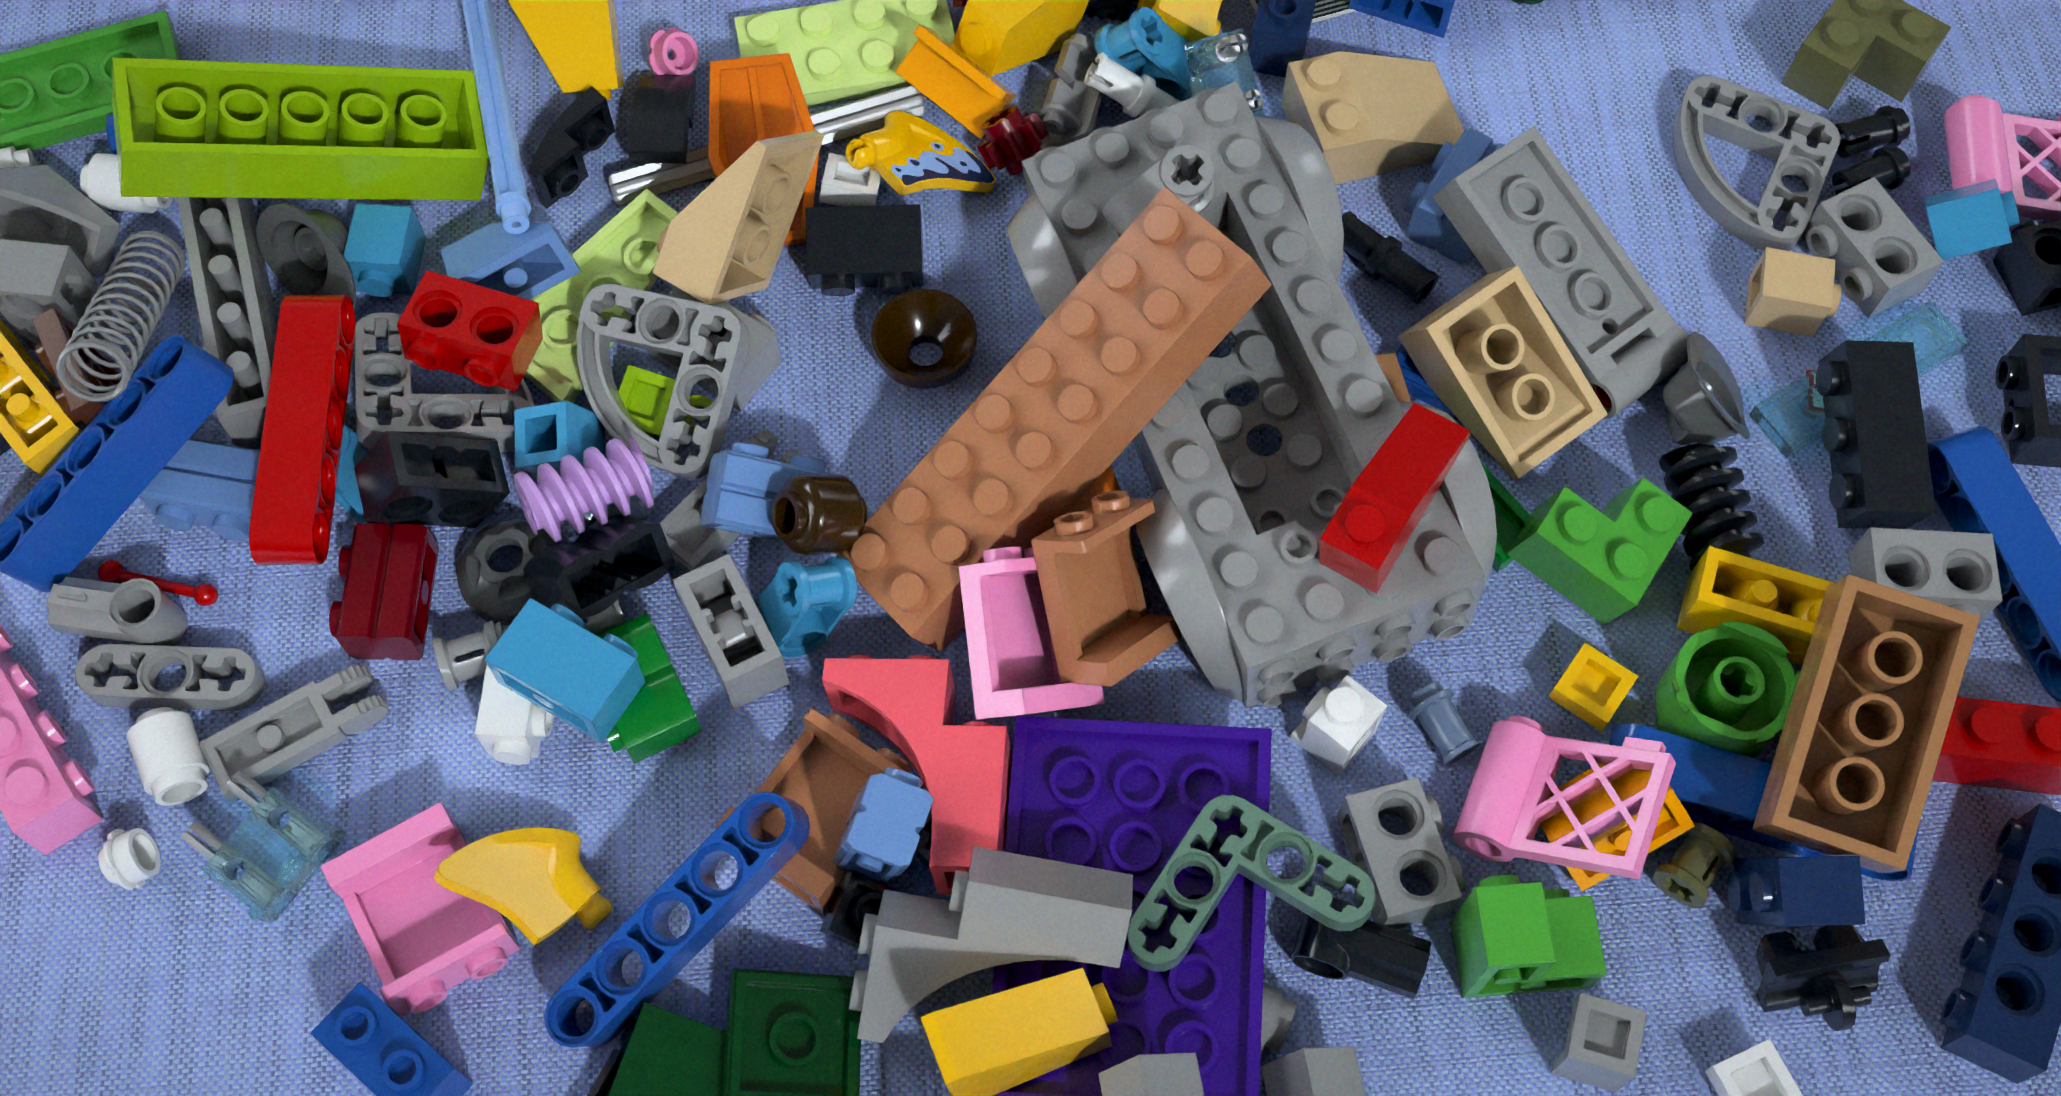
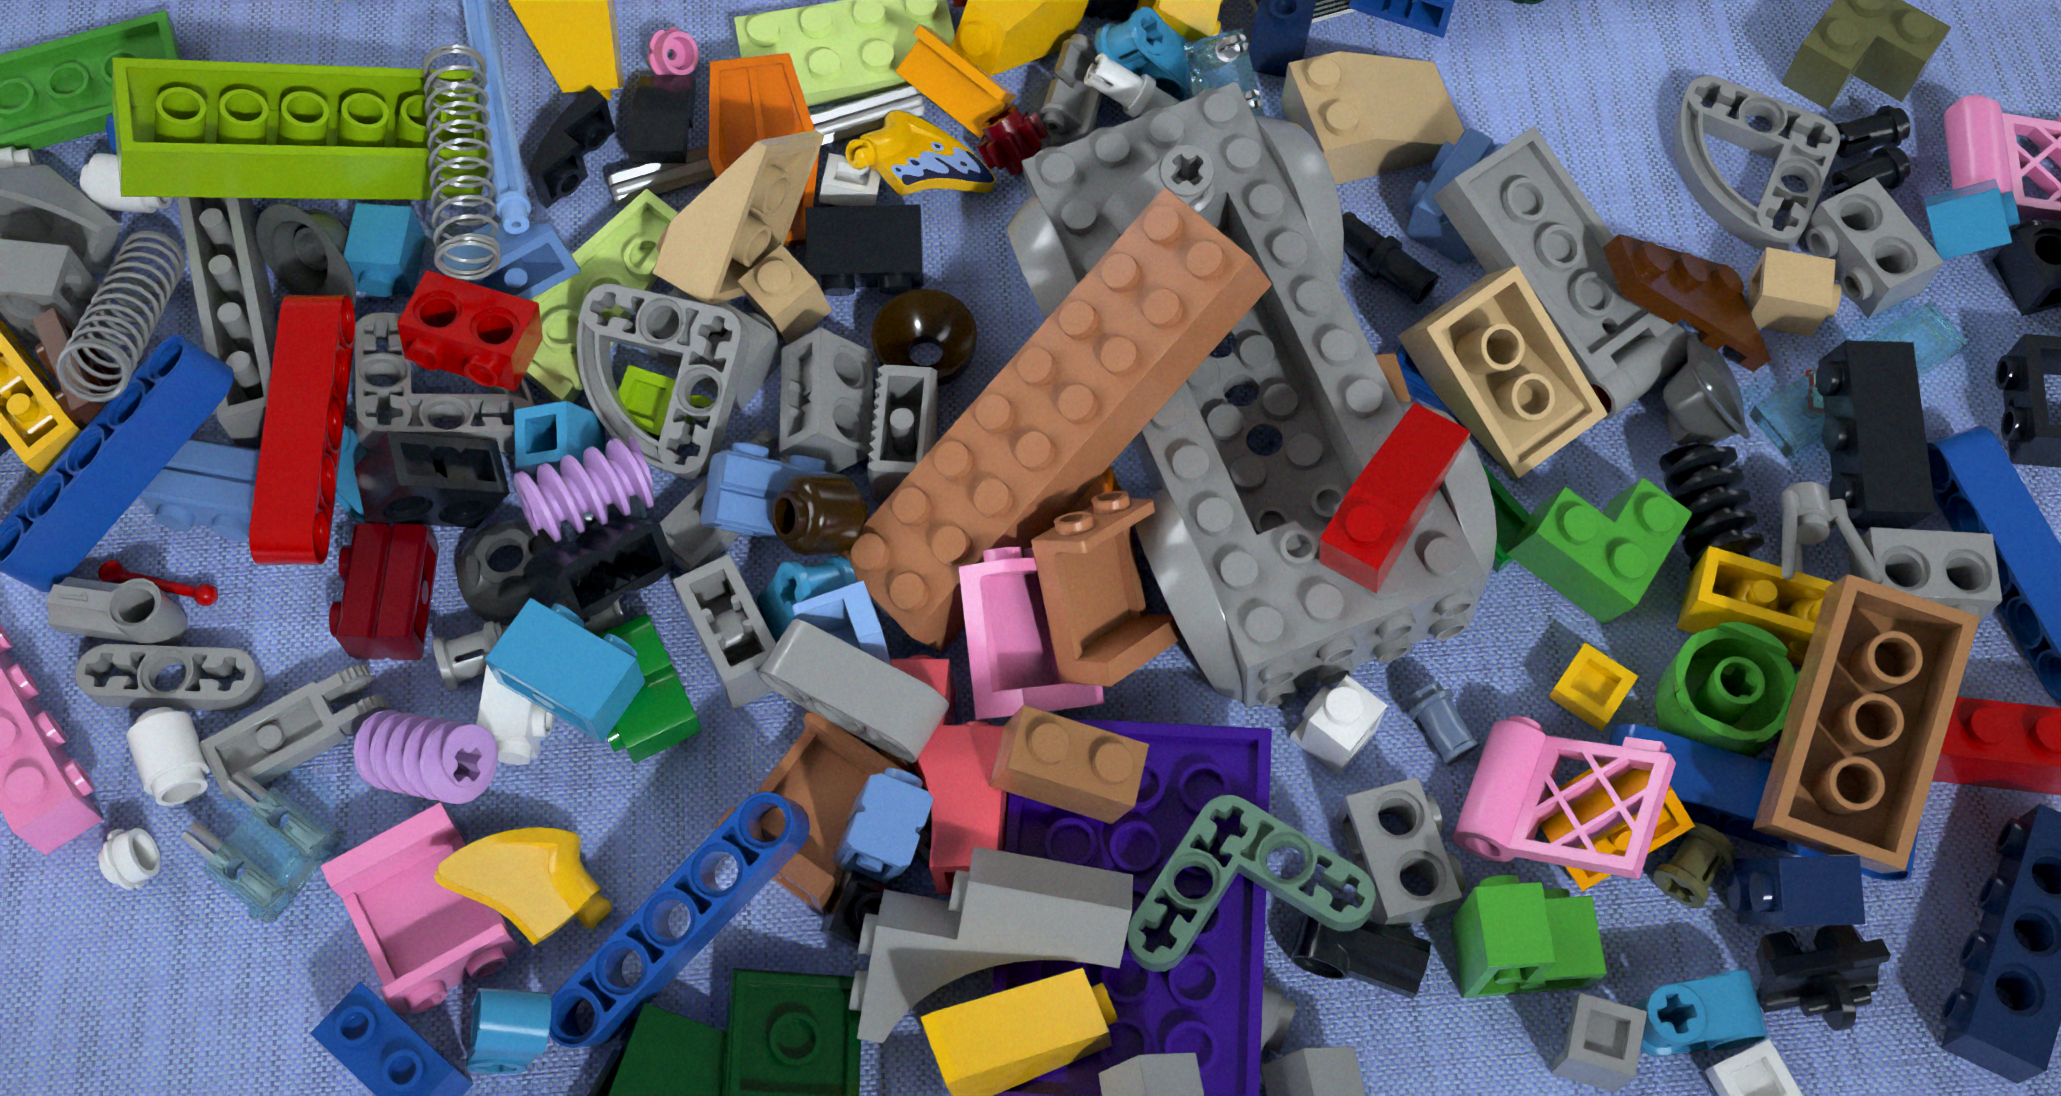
none -> lavender piece [353,710,498,805]
none -> light grey piece [422,44,501,280]
none -> dark azure piece [466,988,551,1075]
none -> tan brick [737,244,832,345]
none -> light grey beam [758,619,949,762]
none -> light grey brick [779,327,874,474]
none -> light blue panel [792,580,891,664]
none -> light grey brick [867,365,939,503]
none -> medium nougat brick [989,705,1149,824]
none -> reddish brown wing [1603,234,1771,372]
none -> dark azure piece [1633,970,1769,1057]
none -> light grey plant [1779,481,1884,584]

